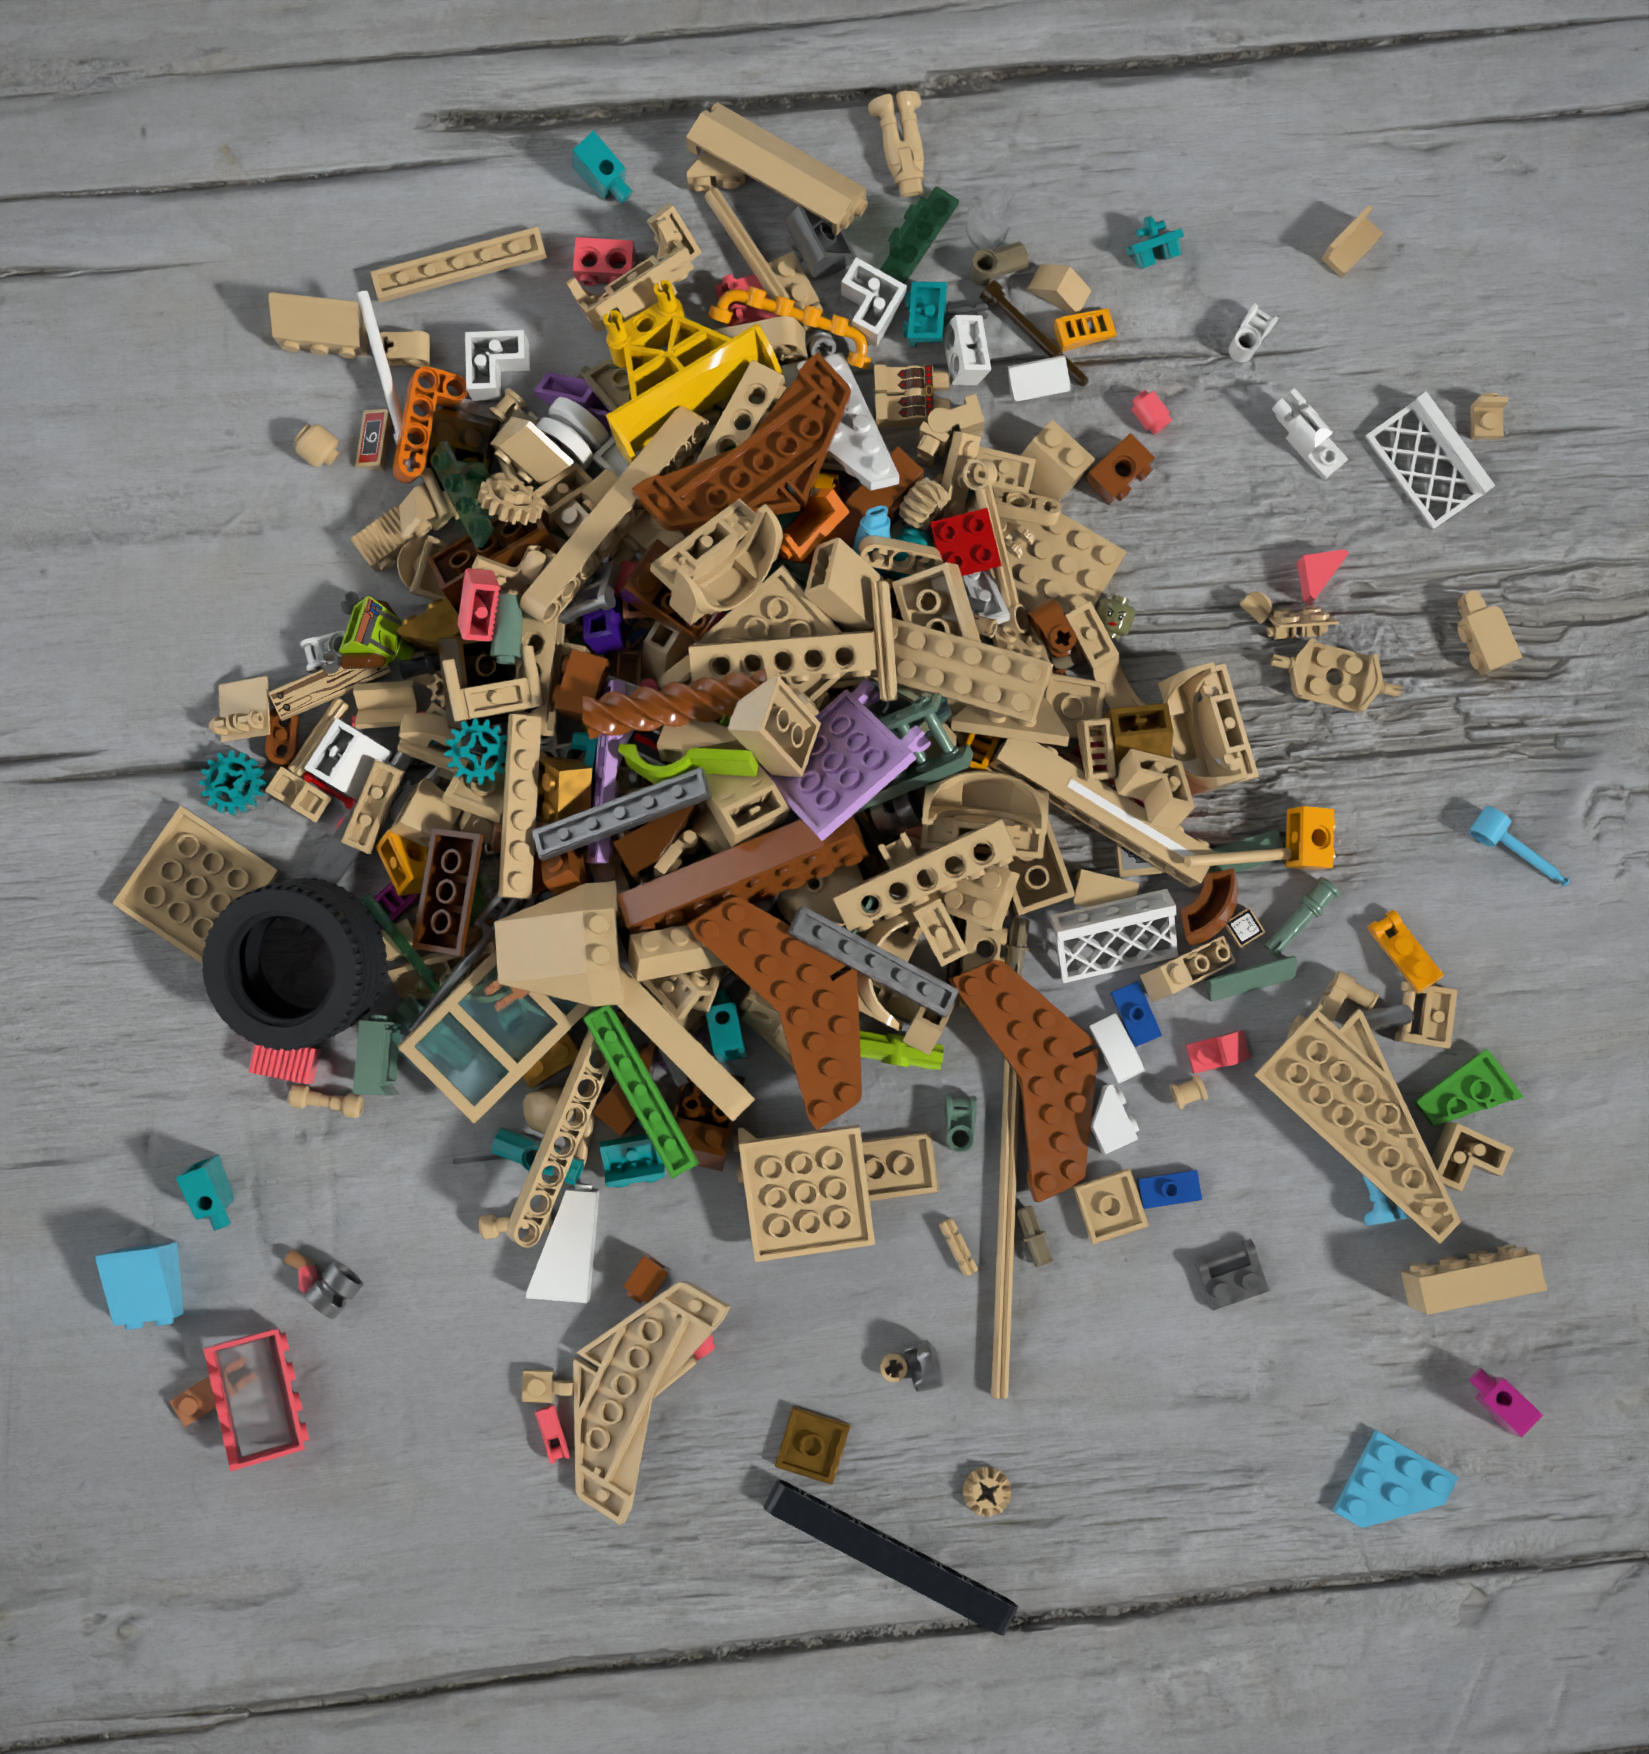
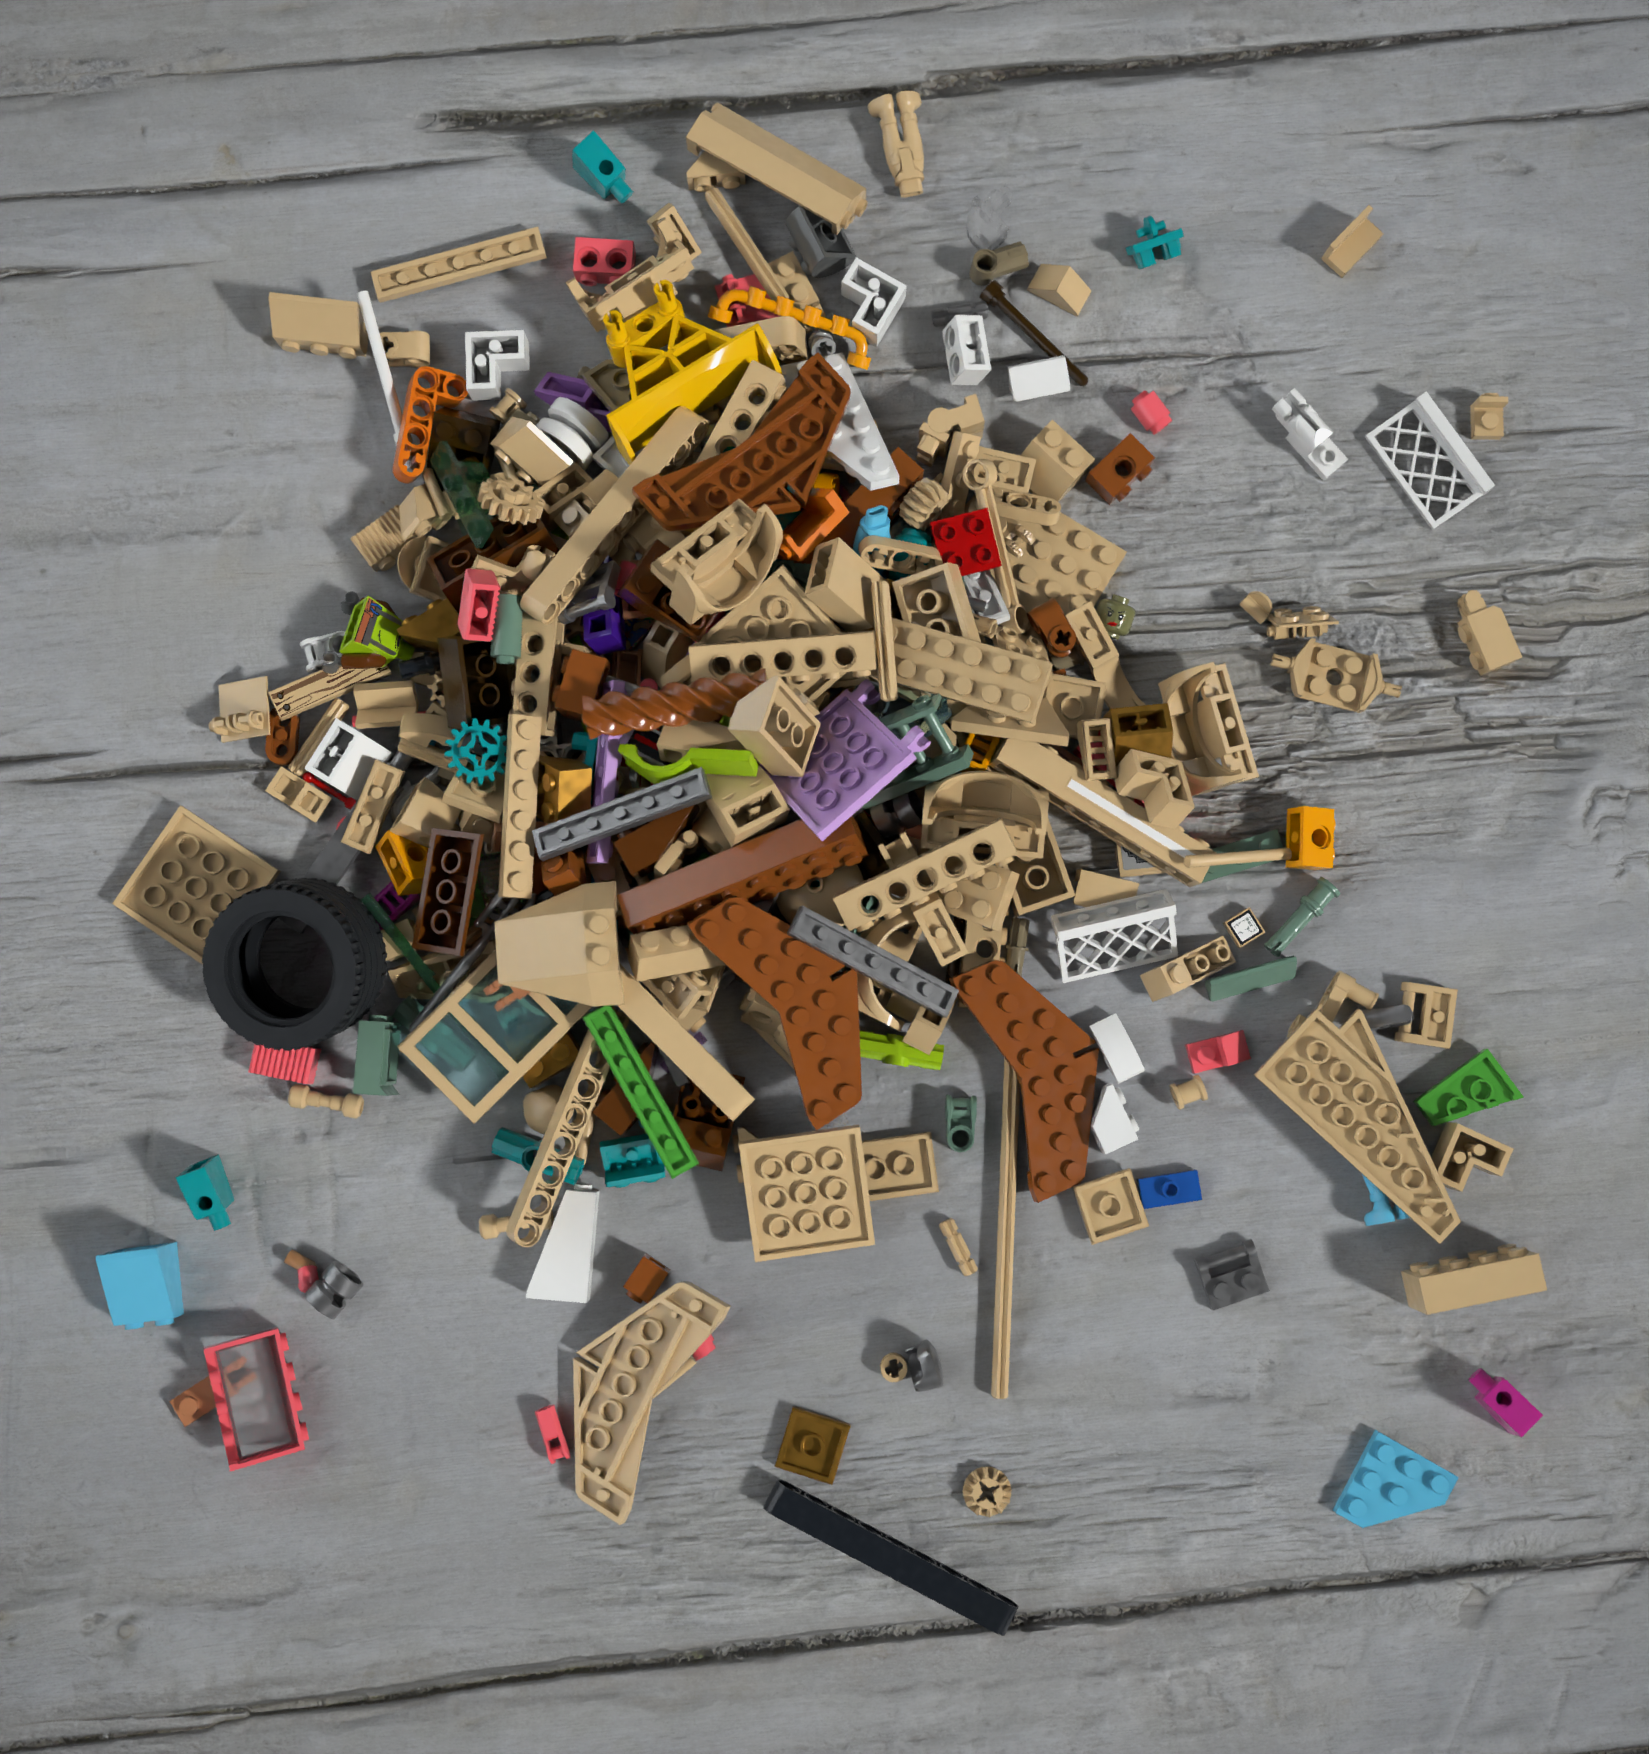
teal gear [199,750,267,816] -> none
tan head [294,424,340,468] -> none
slope [355,409,392,472] -> none
tan plate [442,646,545,722] -> none
tan plate [522,1369,574,1403] -> none
teal torso [706,989,747,1062] -> none
tan hips [874,365,950,428] -> none
clear green bracket [879,186,959,284] -> none
teal bracket [903,281,948,348] -> none
dark tan axle [1016,1205,1053,1267] -> none
light orange slope [1053,308,1117,352] -> none
blue plate [1110,981,1162,1047] -> none
dark orange brick [1180,868,1239,947] -> none
white piece [1228,303,1279,363] -> none
coral slope [1296,549,1349,606] -> none
light orange plate [1367,909,1444,994] -> none
medium azure piece [1468,806,1570,886] -> none

